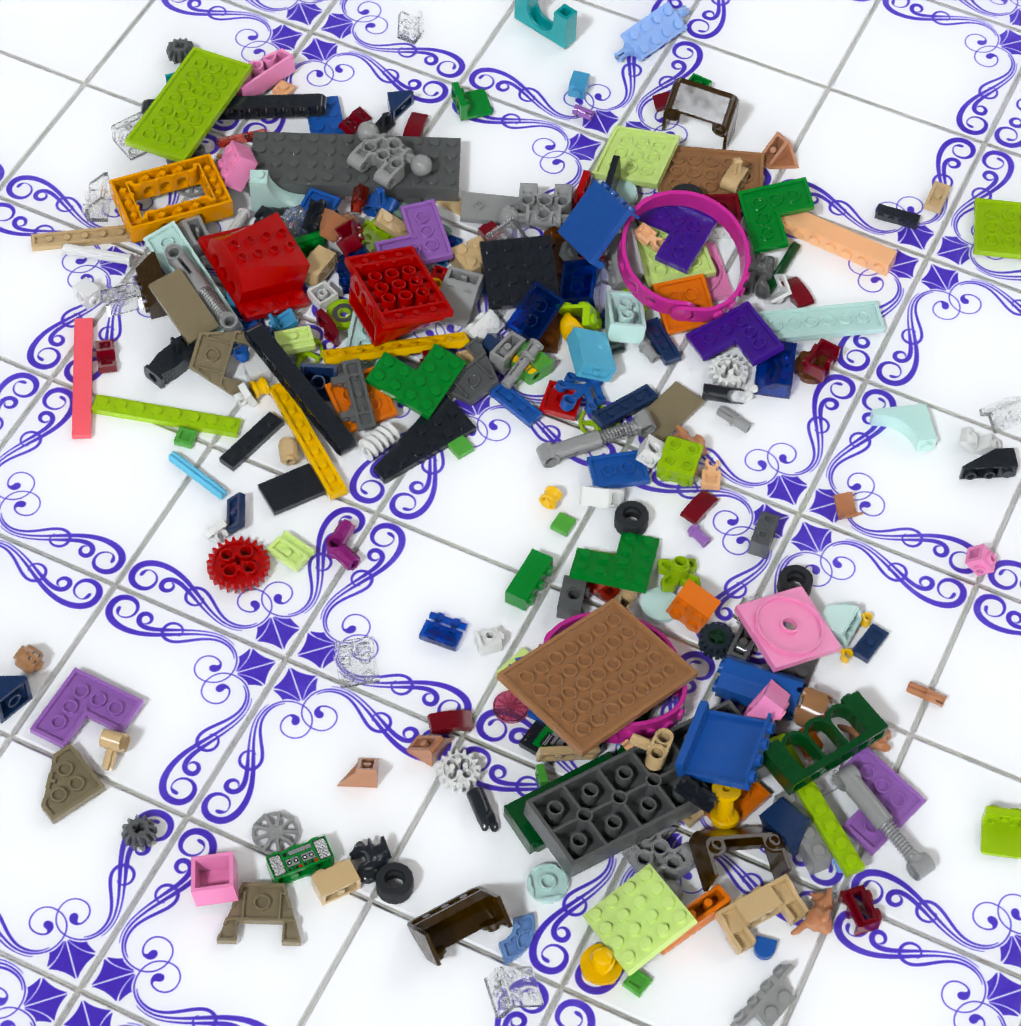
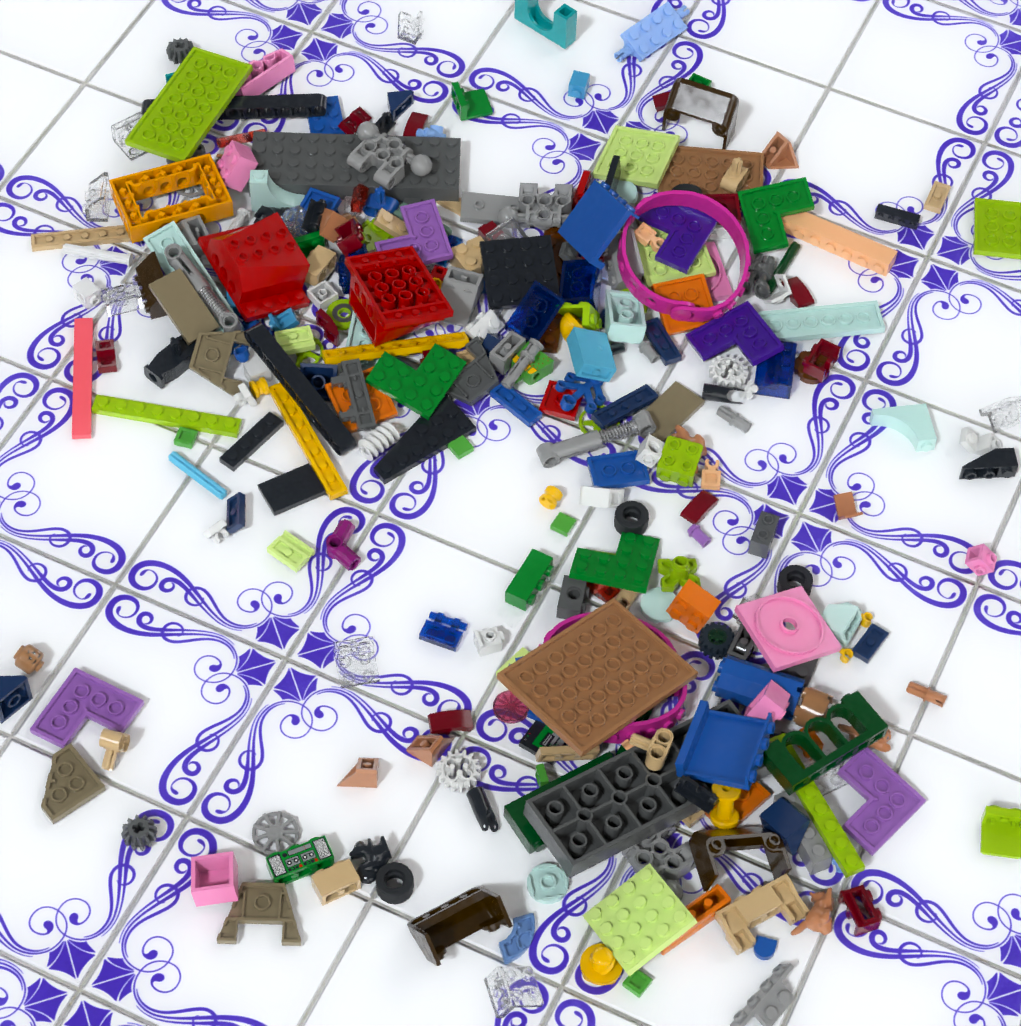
red gear [206,536,270,594] -> none
light nougat plate [270,79,296,95] -> none
tan brick [278,437,299,466] -> none
medium lavender pin [572,104,595,121] -> none
light grey piece [832,763,936,881] -> none
none -> light blue plate [416,125,446,137]

